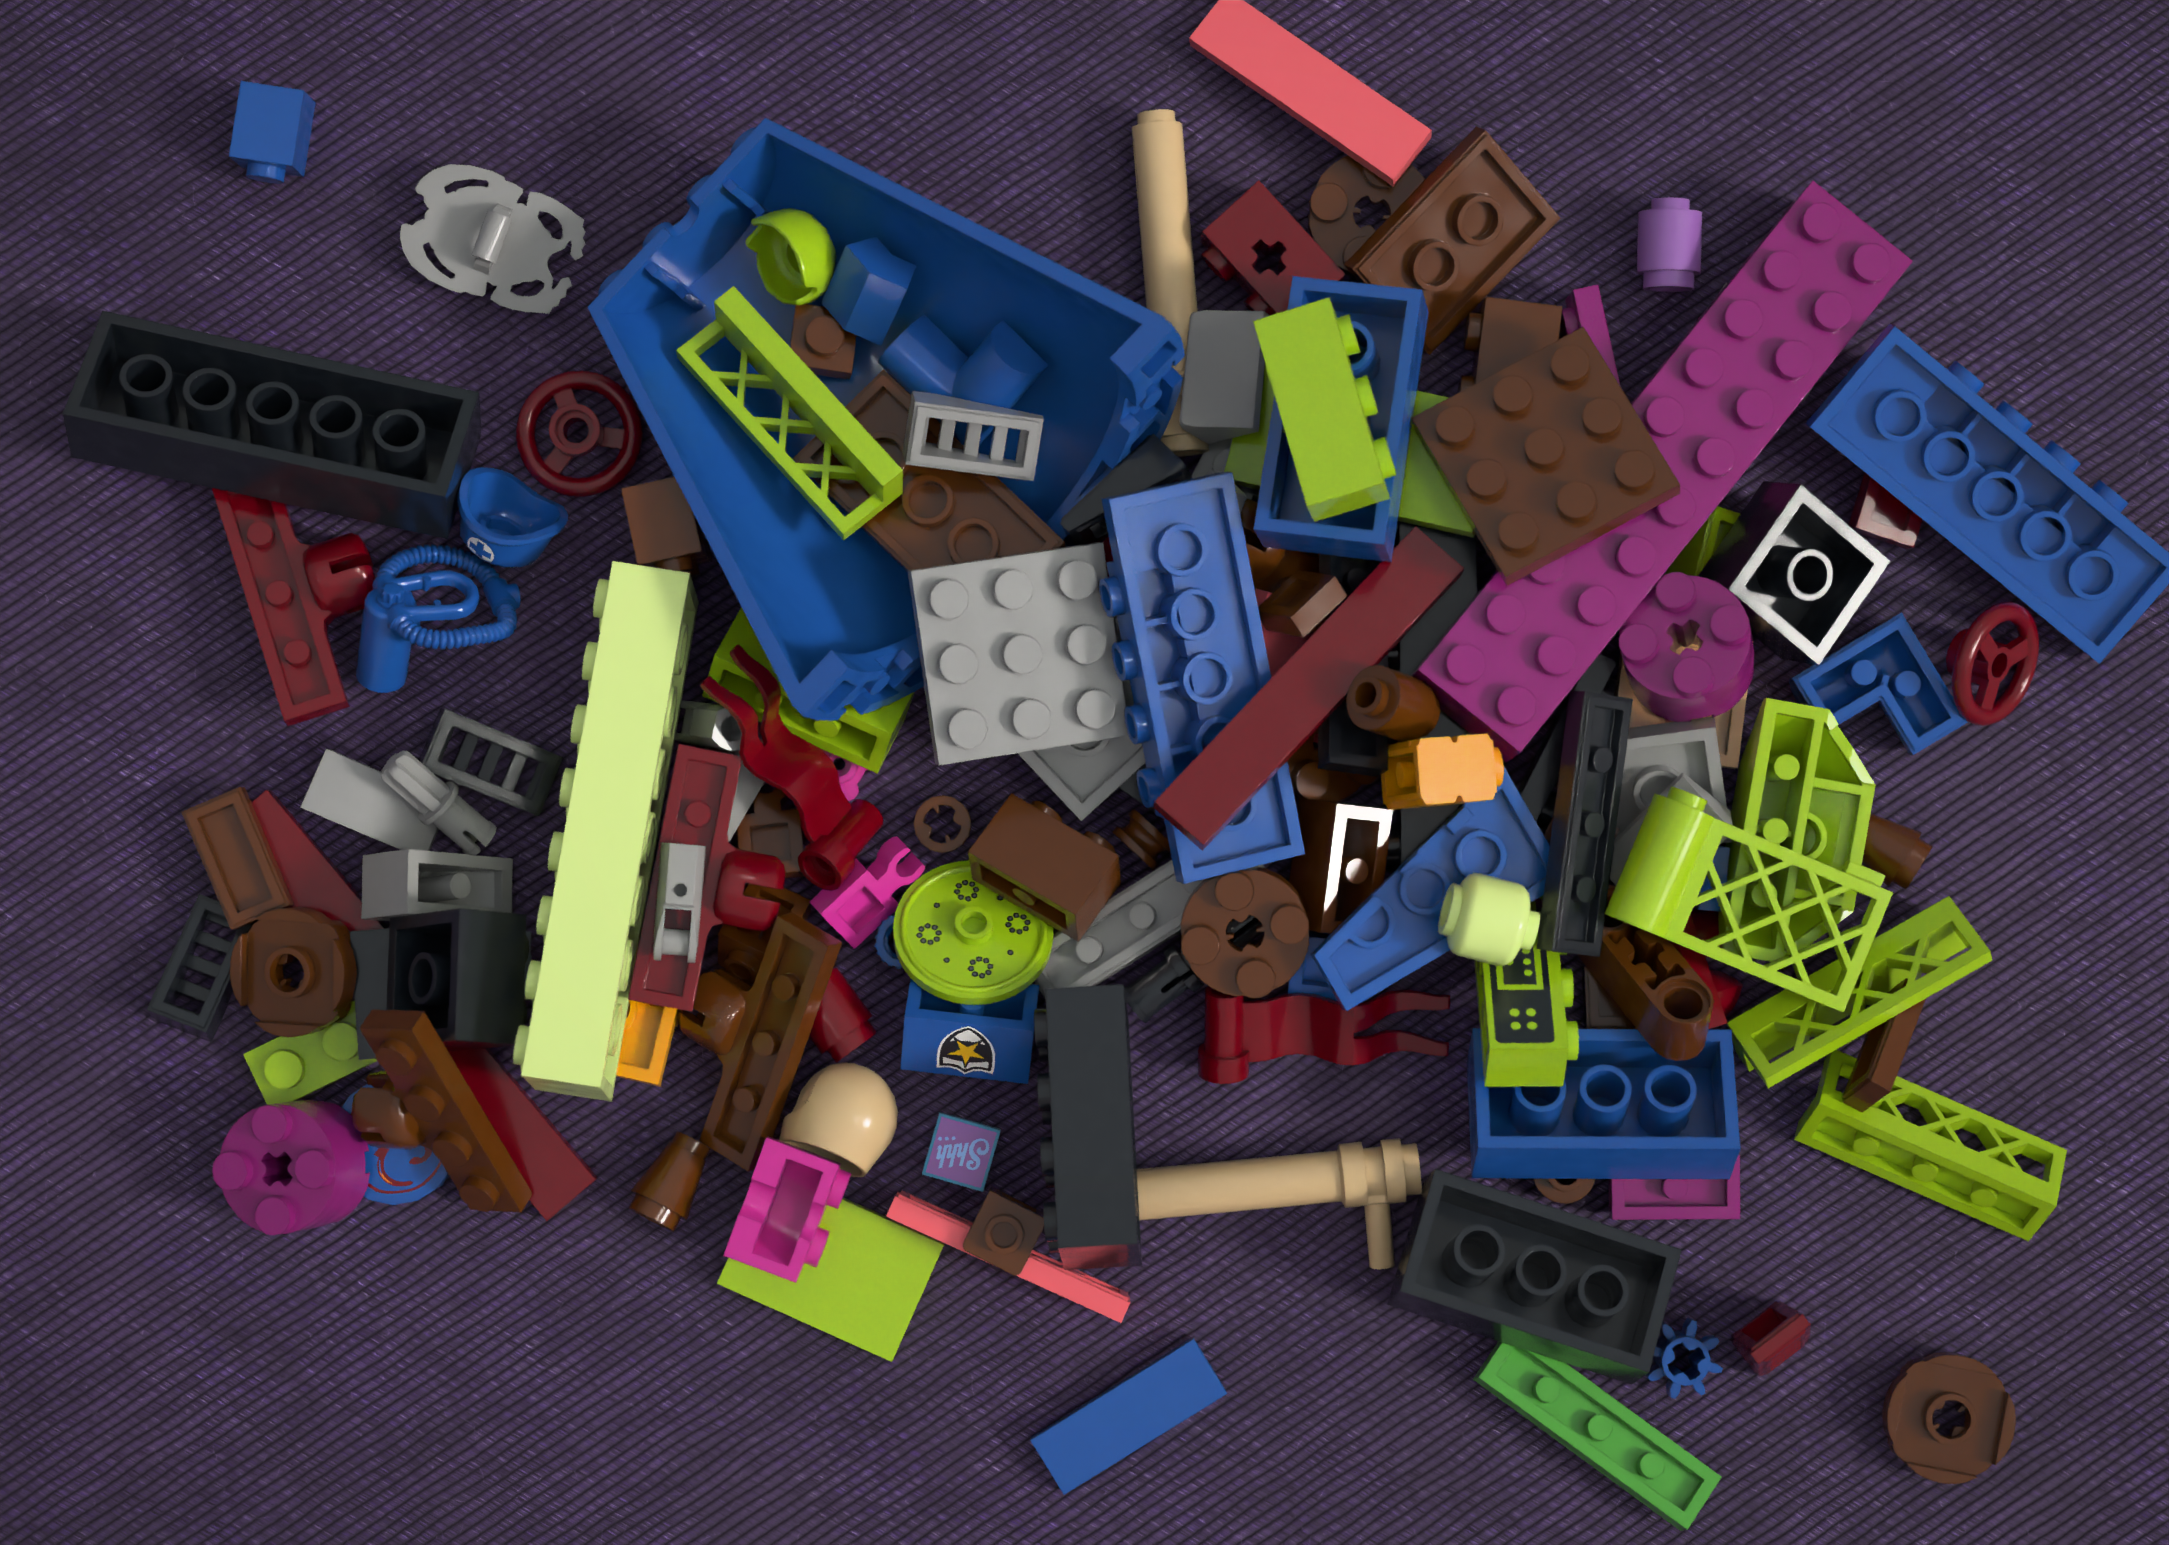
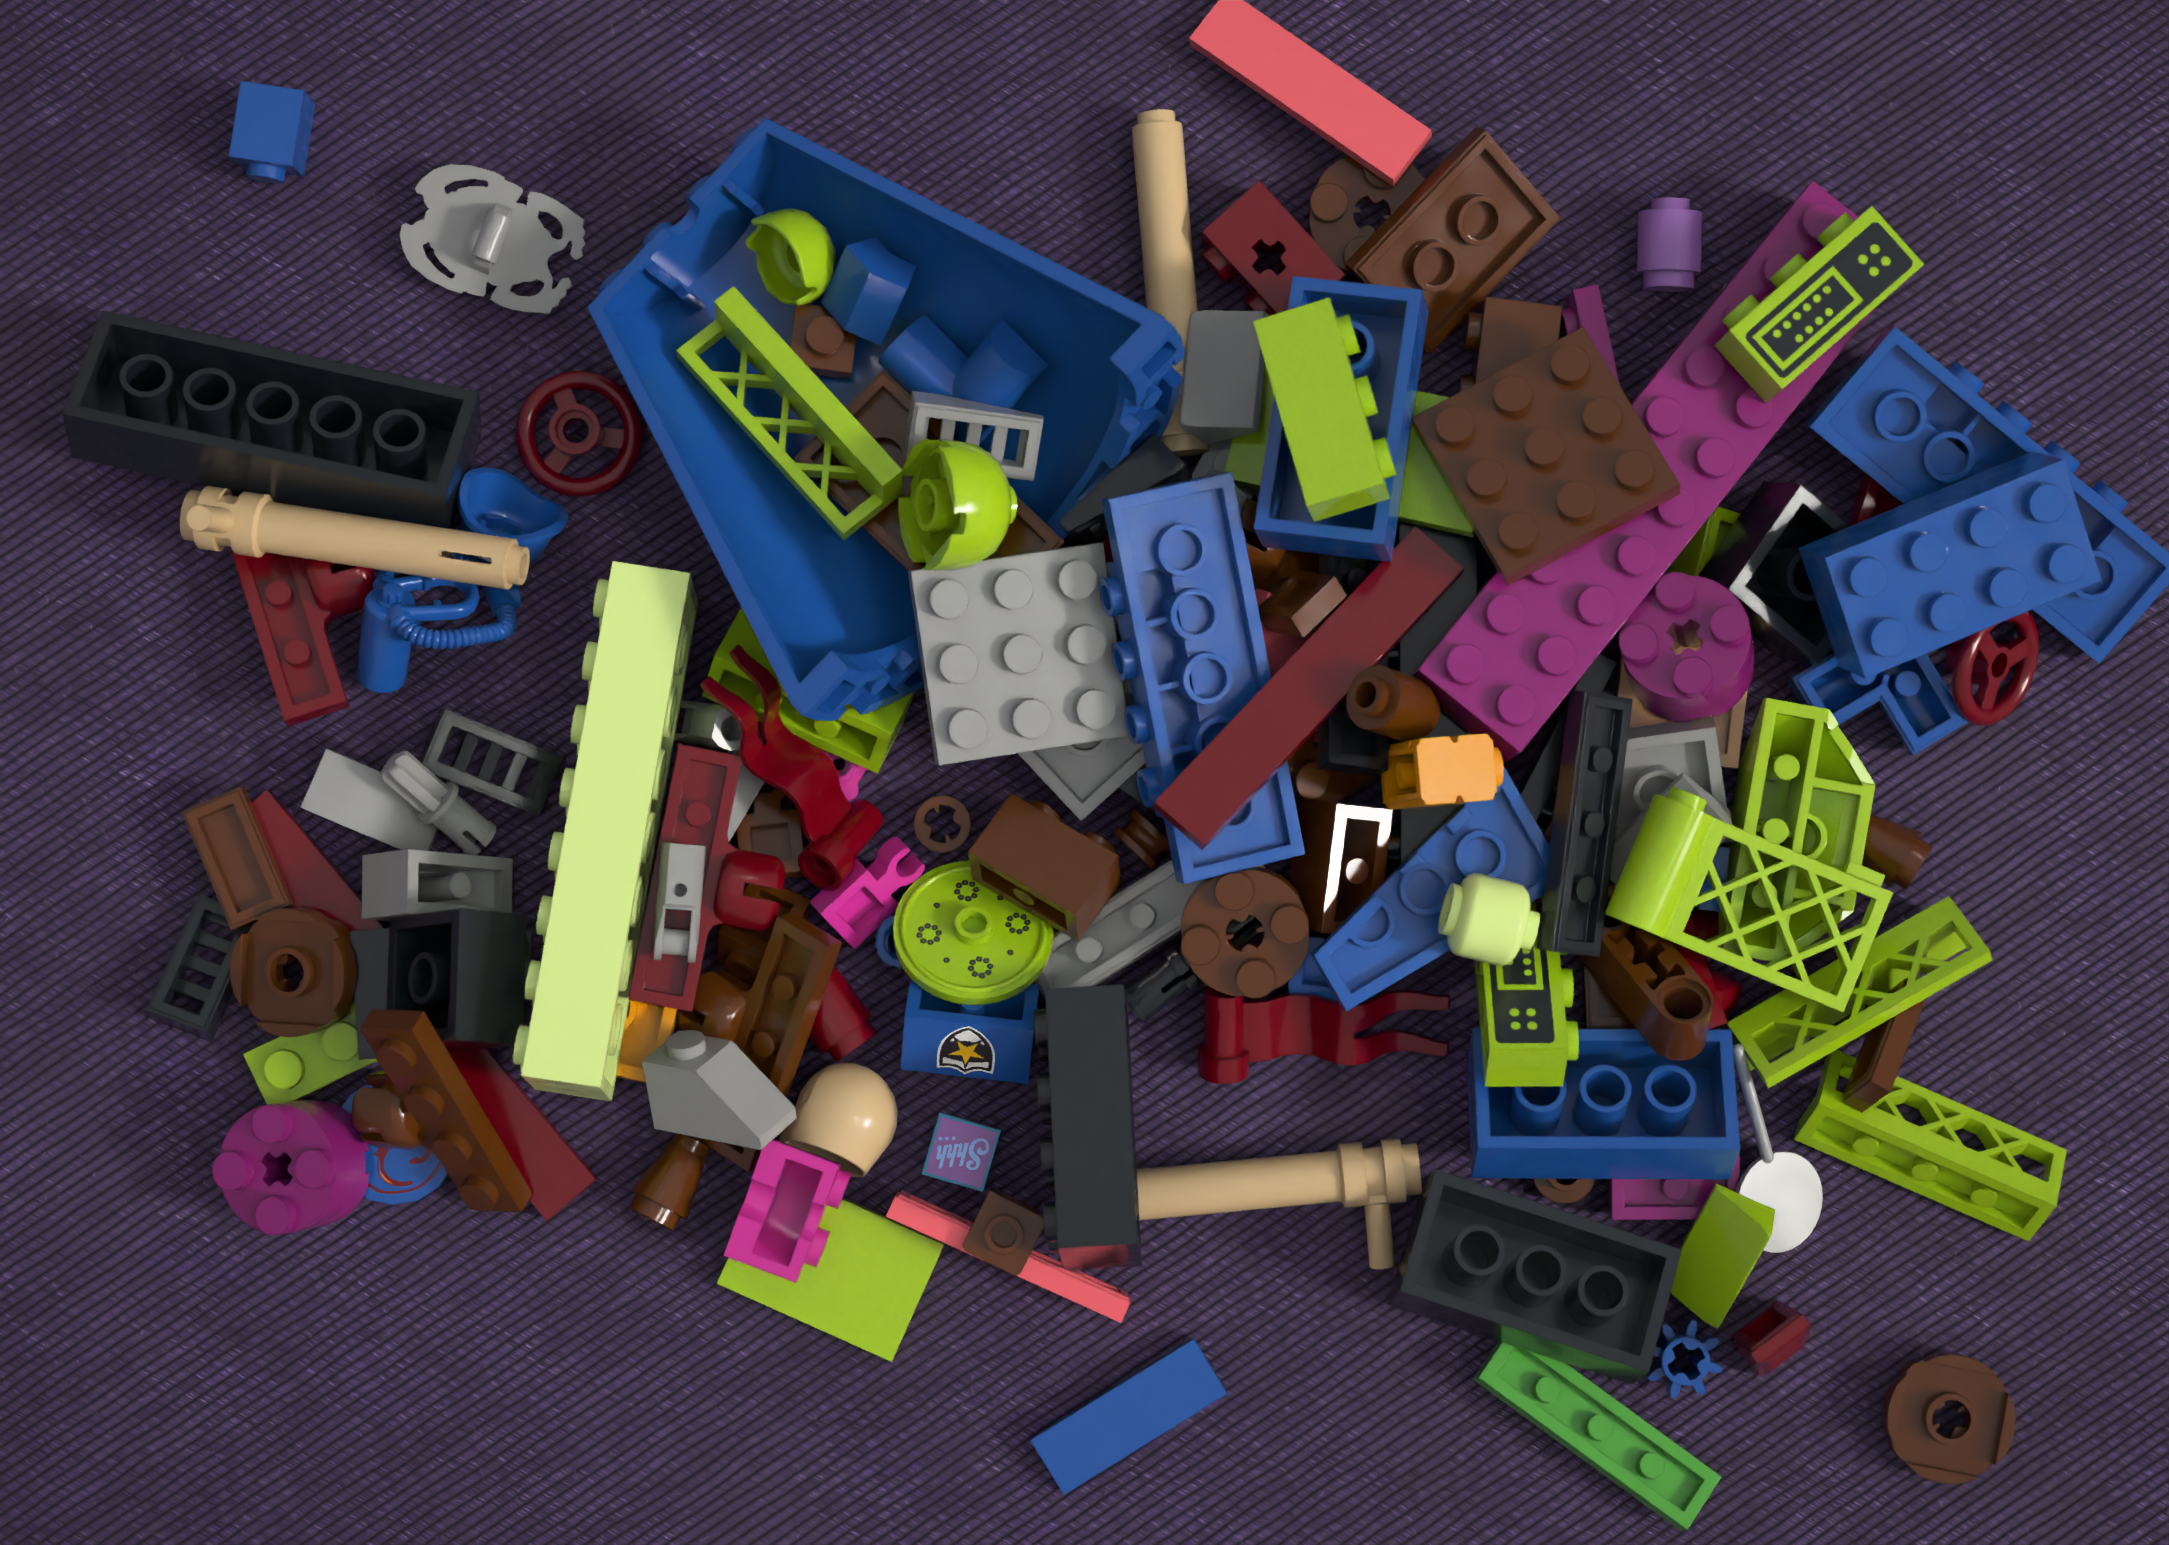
reddish brown brick [621,477,713,578] -> none
none -> tan cylinder [180,486,530,590]
none -> light grey slope [642,1030,797,1150]
none -> lime cylinder [898,439,1017,571]
none -> lime slope [1670,1183,1775,1329]
none -> brick [1714,206,1924,403]
none -> piece [1733,1044,1823,1253]
none -> blue brick [1798,451,2102,679]

